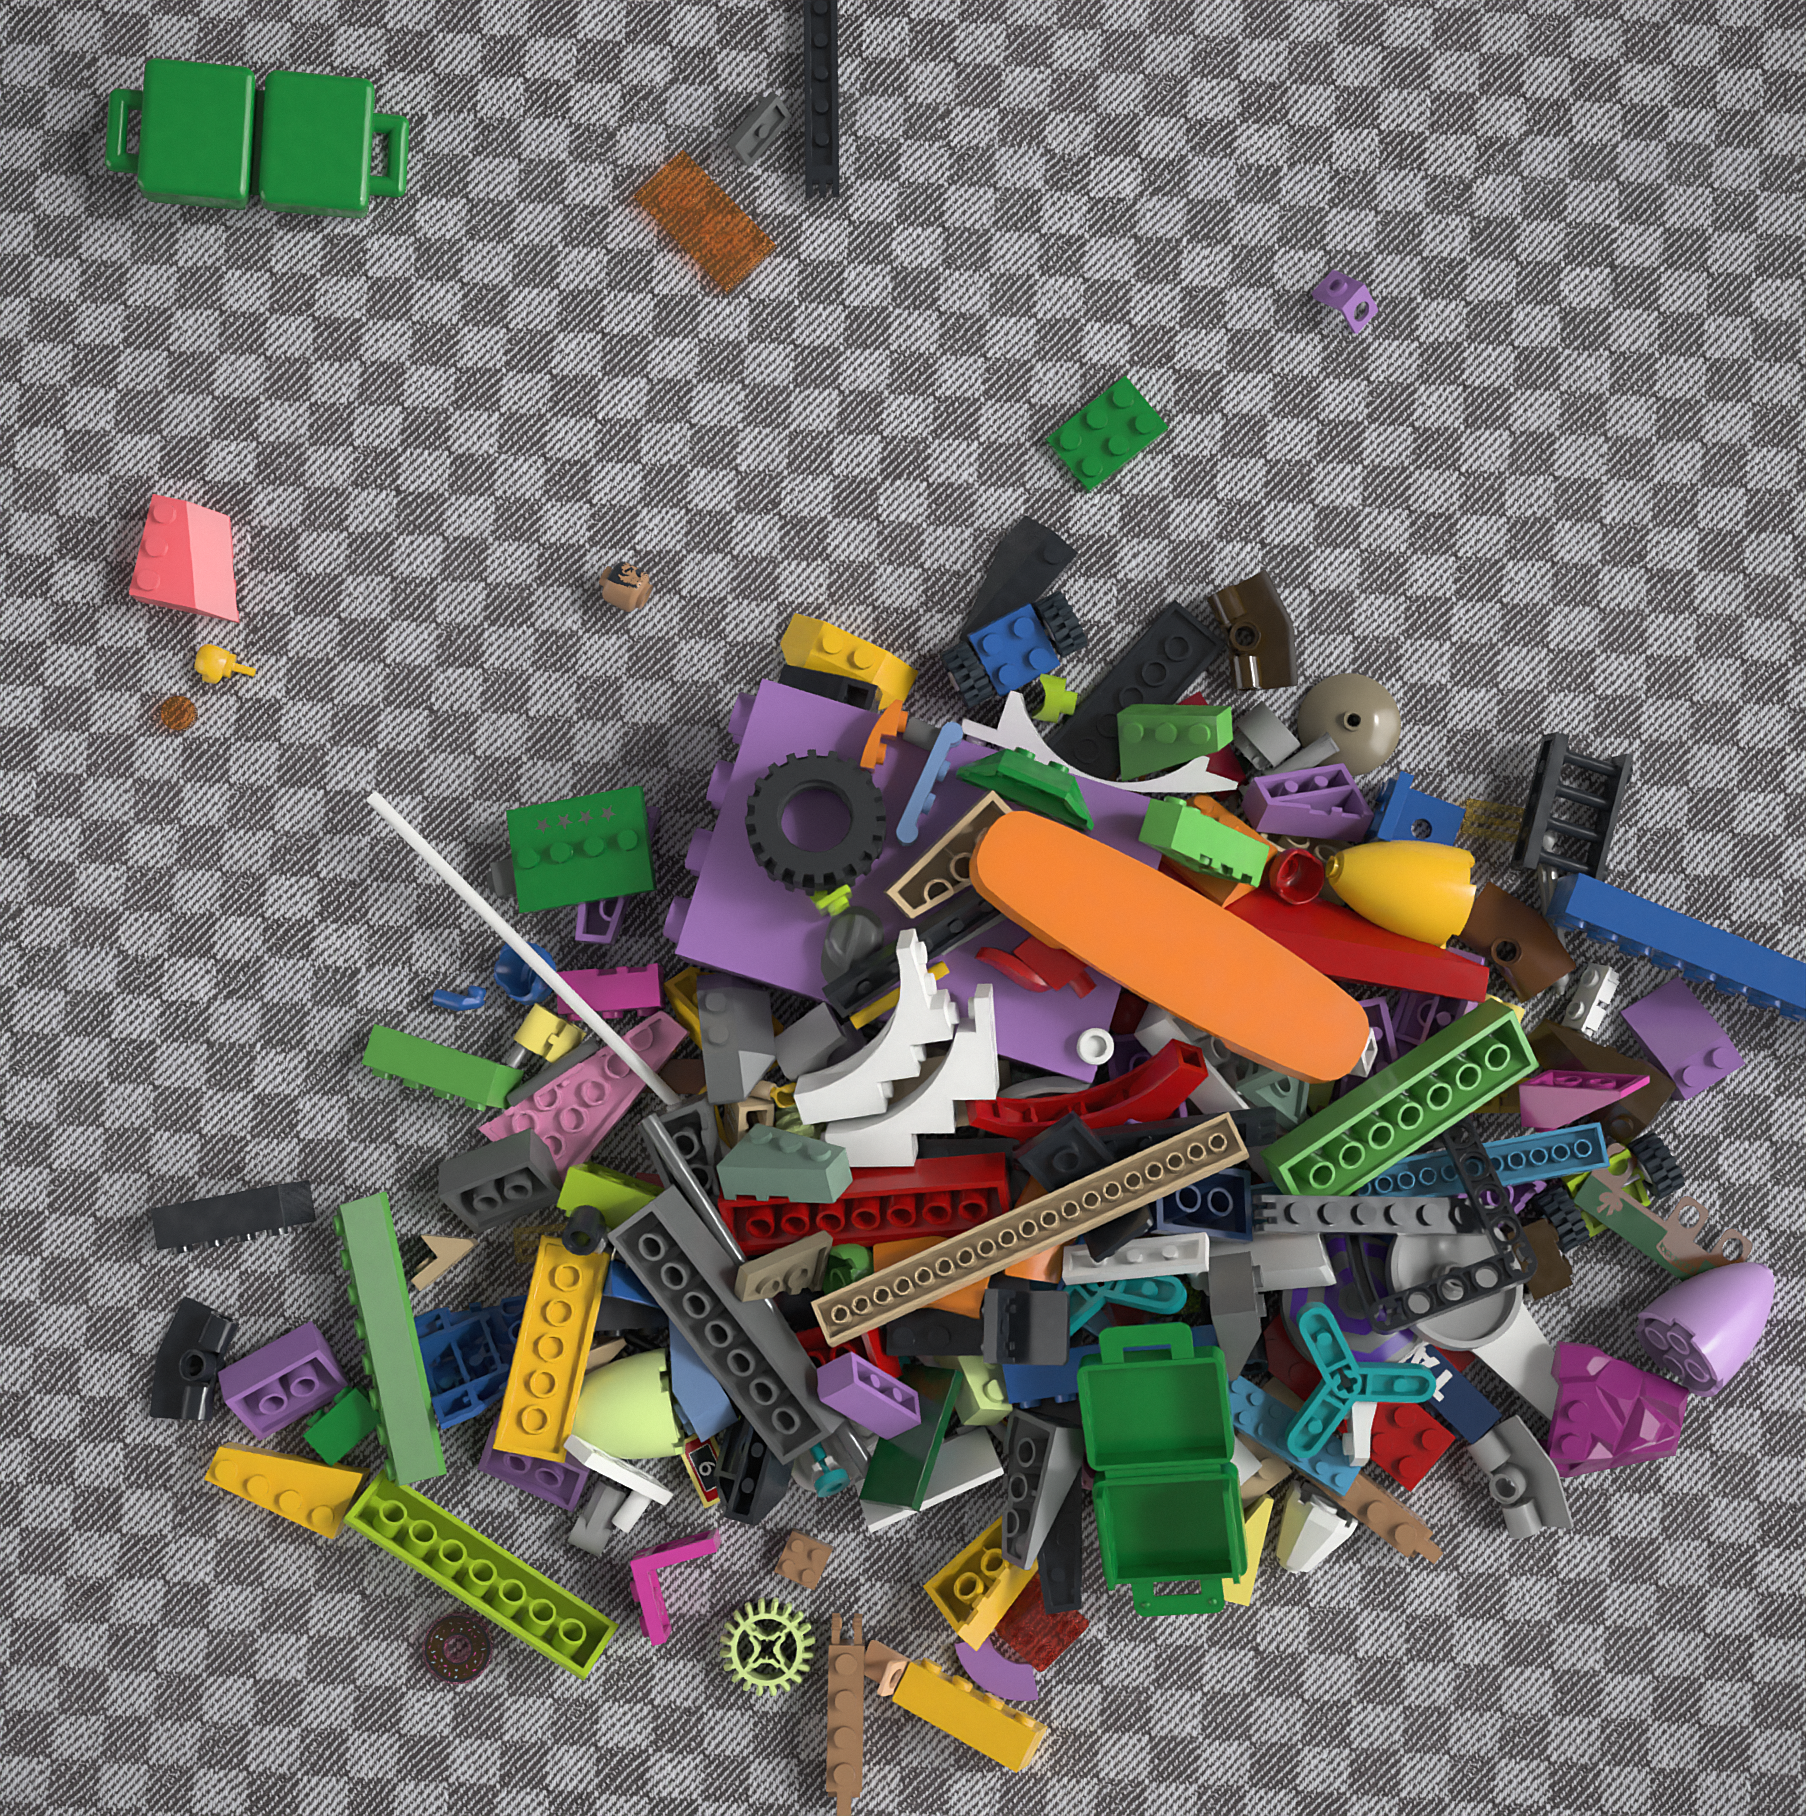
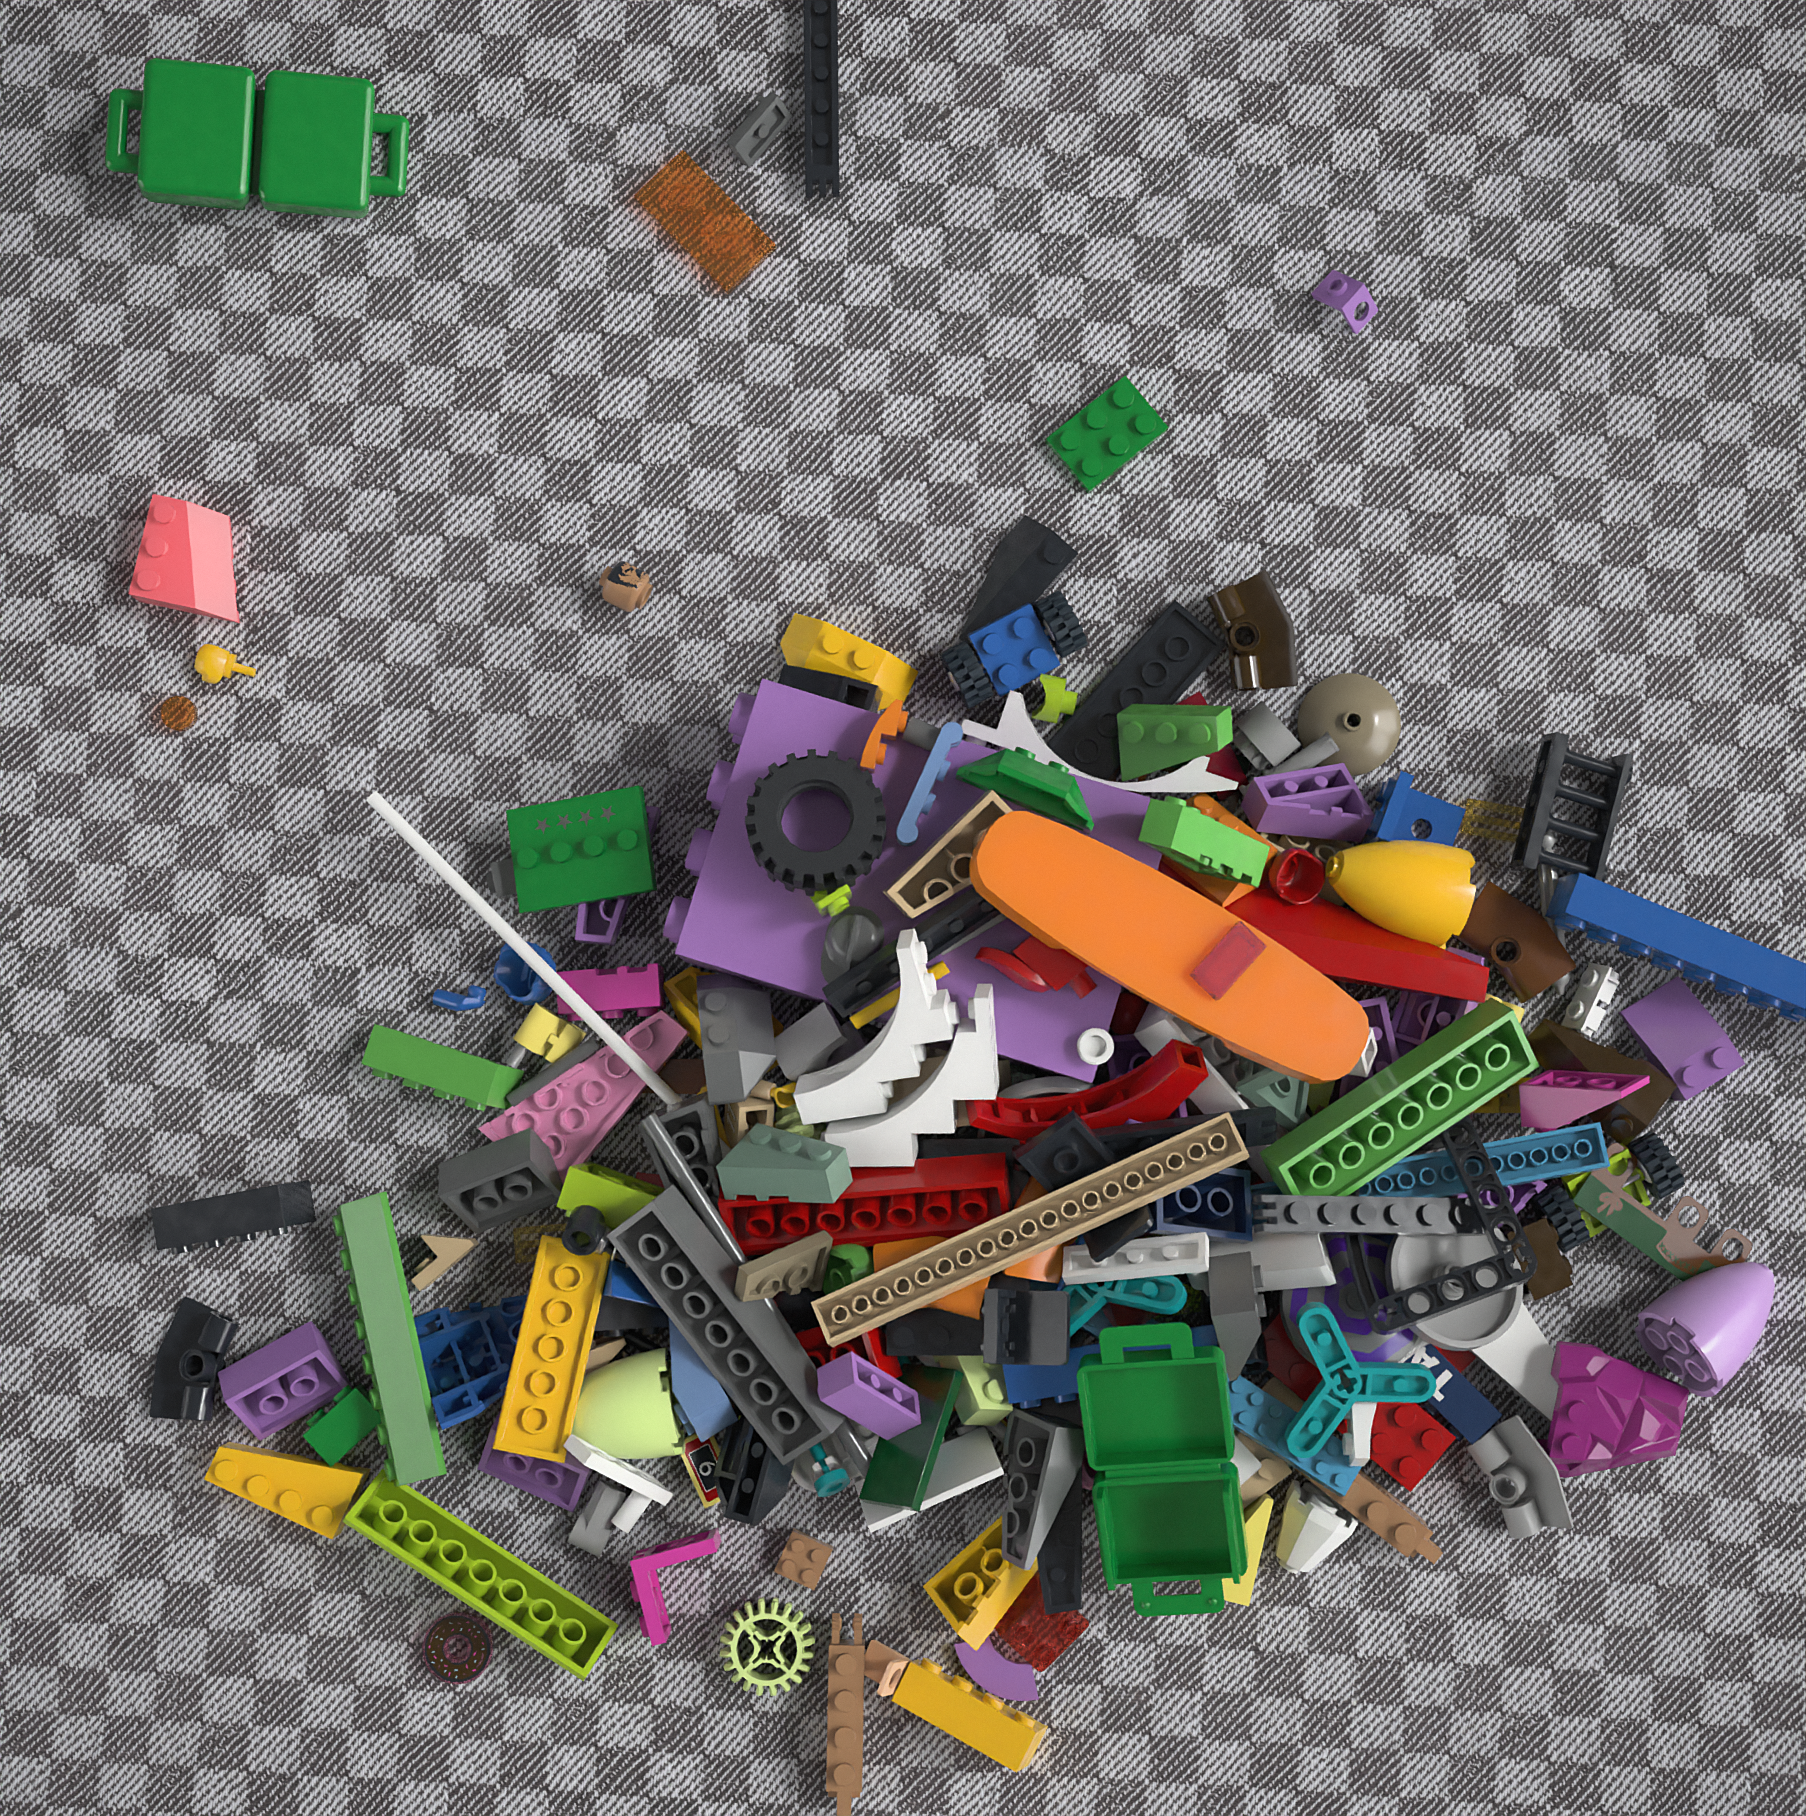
none -> clear pink tile [1190,921,1267,1001]

